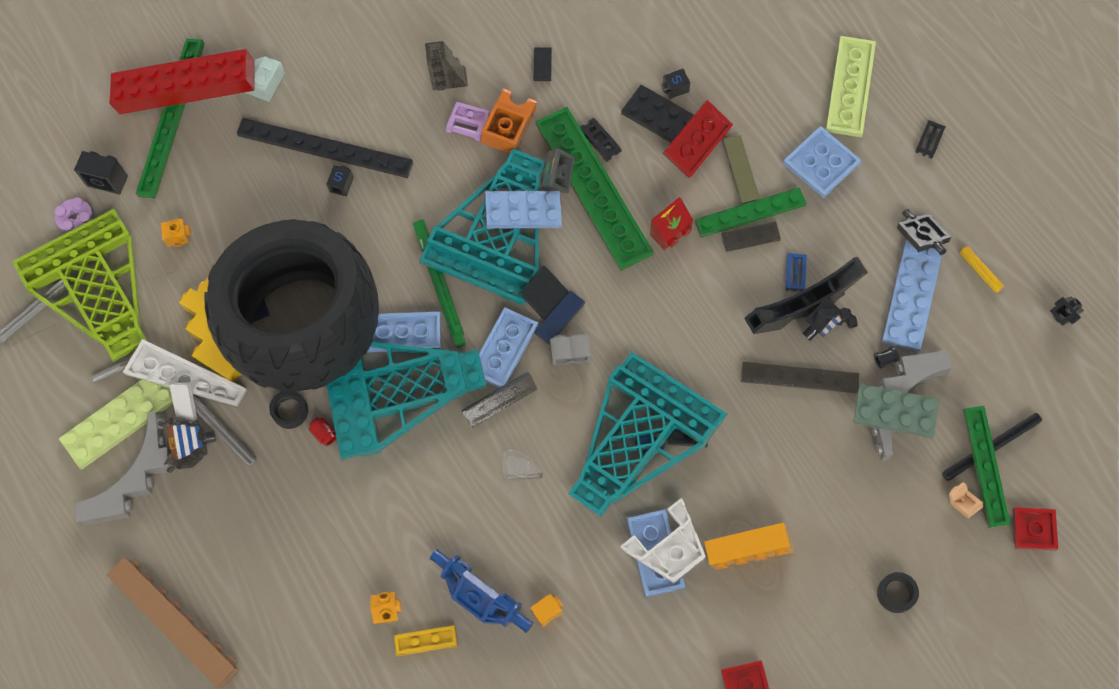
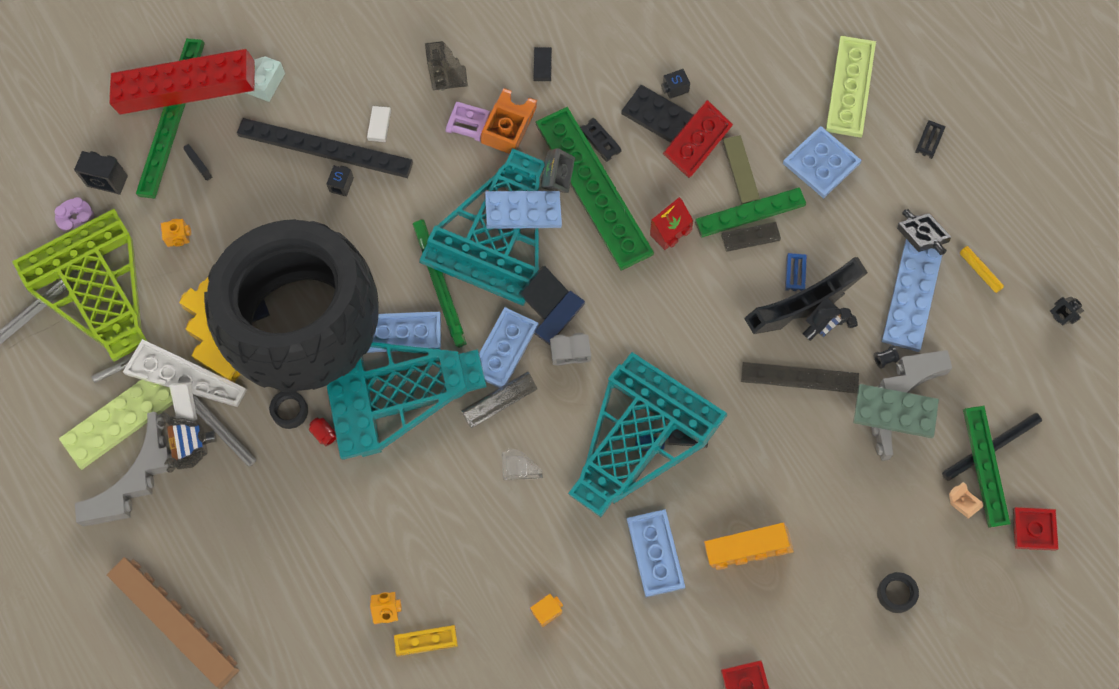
blue plate [429,549,534,633] -> none
white wing [620,498,706,583] -> none
none -> black tile [183,144,213,181]
none -> white tile [367,106,391,142]

